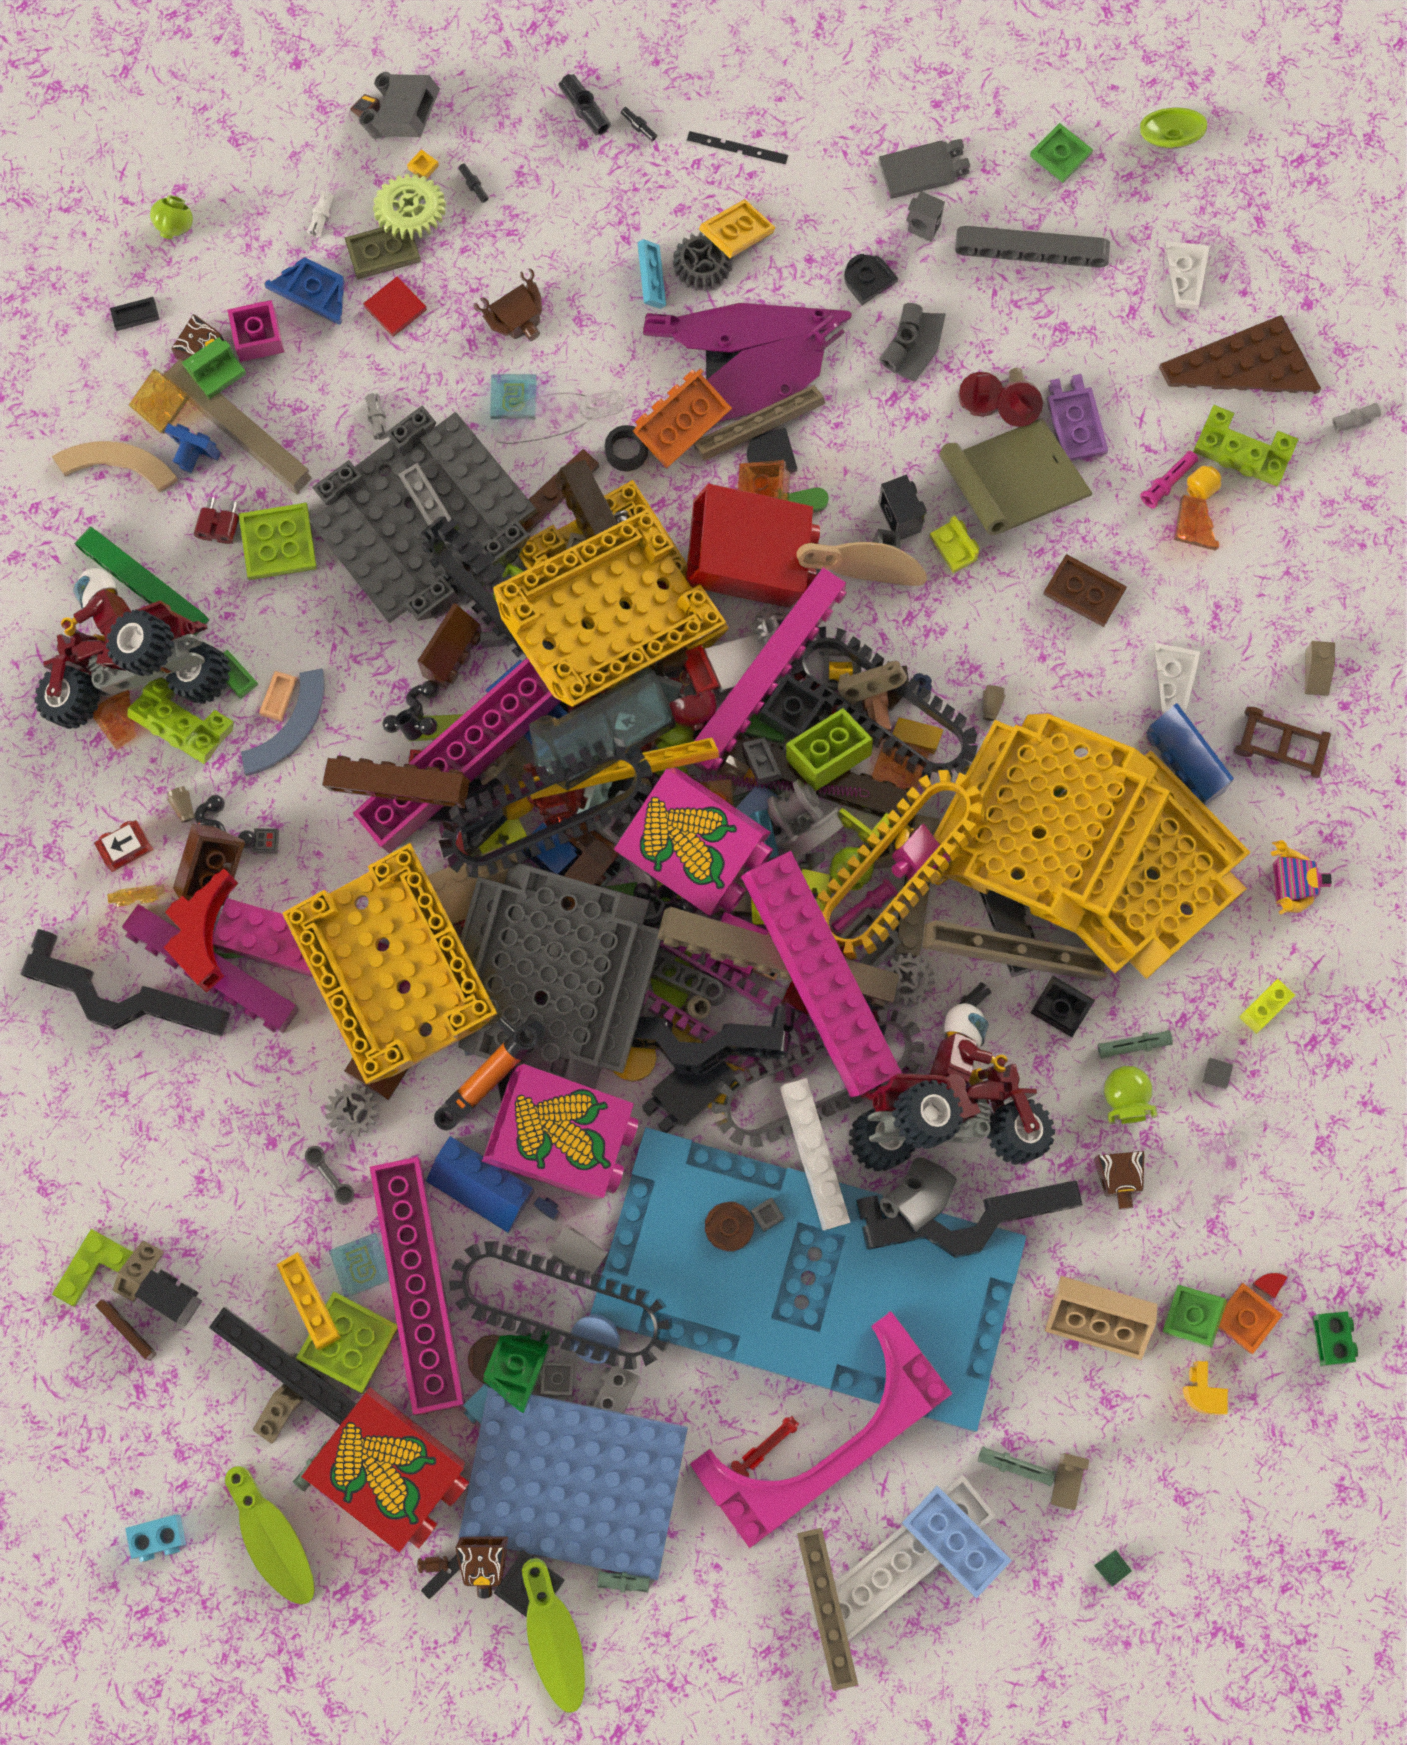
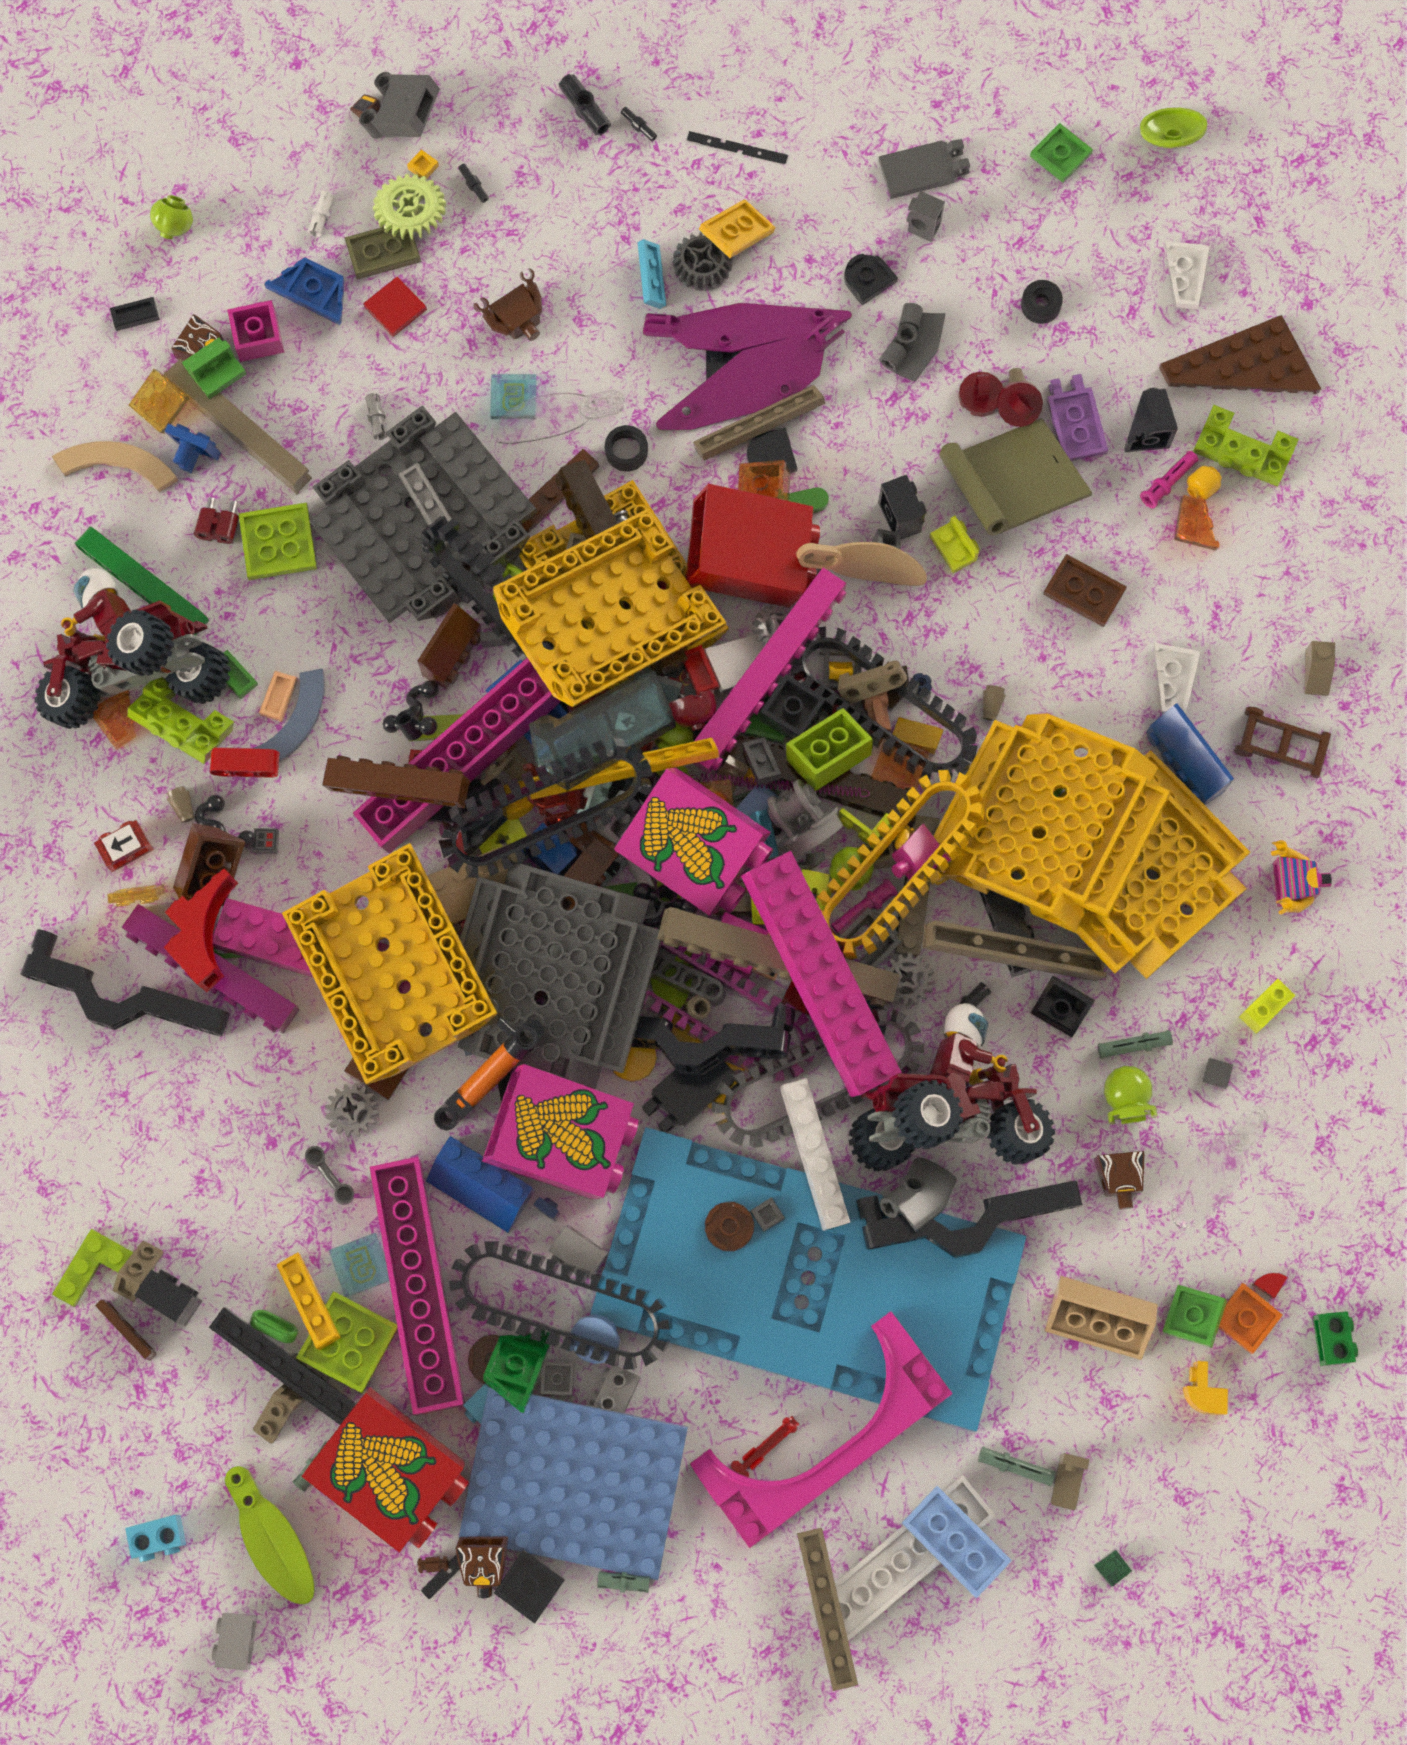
lime plant [522,1558,585,1713] -> none
orange bracket [633,368,732,469] -> none
dark grey beam [955,226,1110,268] -> none
light grey pin [1332,403,1381,432] -> none
none -> red beam [210,748,280,778]
none -> light grey brick [212,1612,257,1670]
none -> bright green tile [250,1310,298,1343]
none -> black tyre [1021,280,1063,324]
none -> black slope [1124,387,1178,453]

